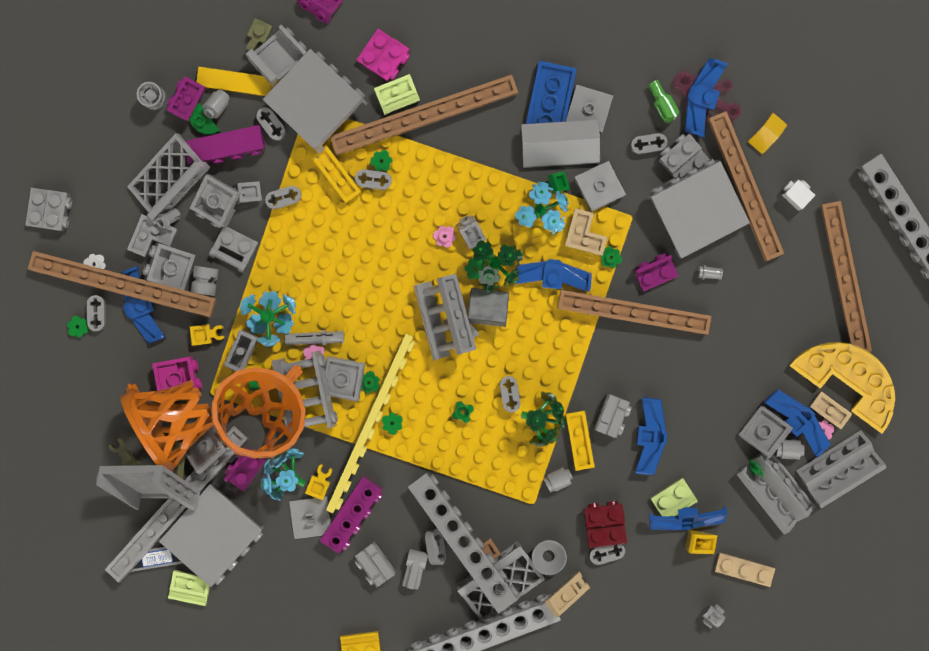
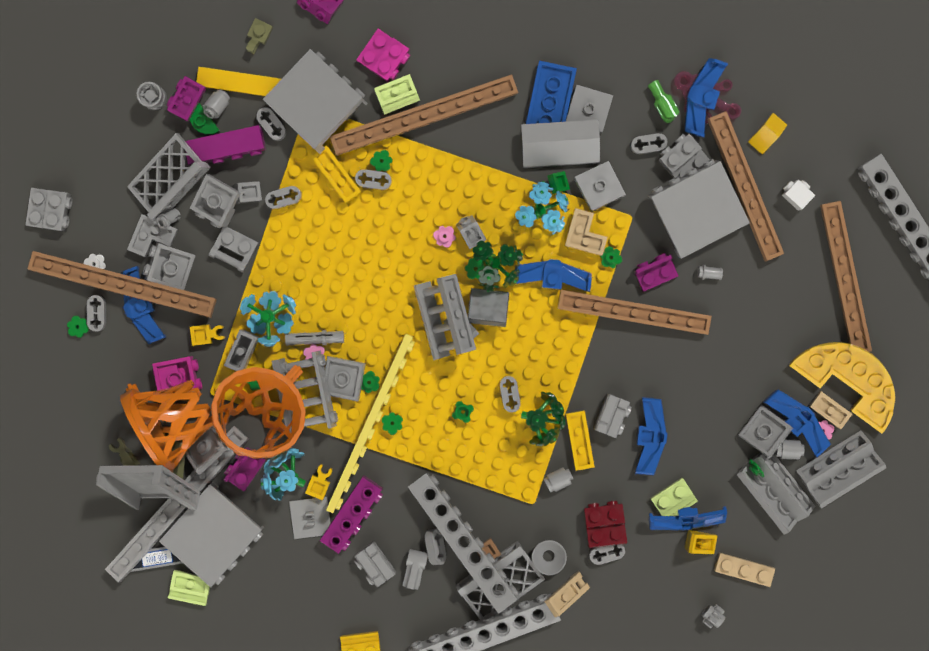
light grey wheel [190,266,219,296] -> none
light grey panel [246,25,307,87] -> none

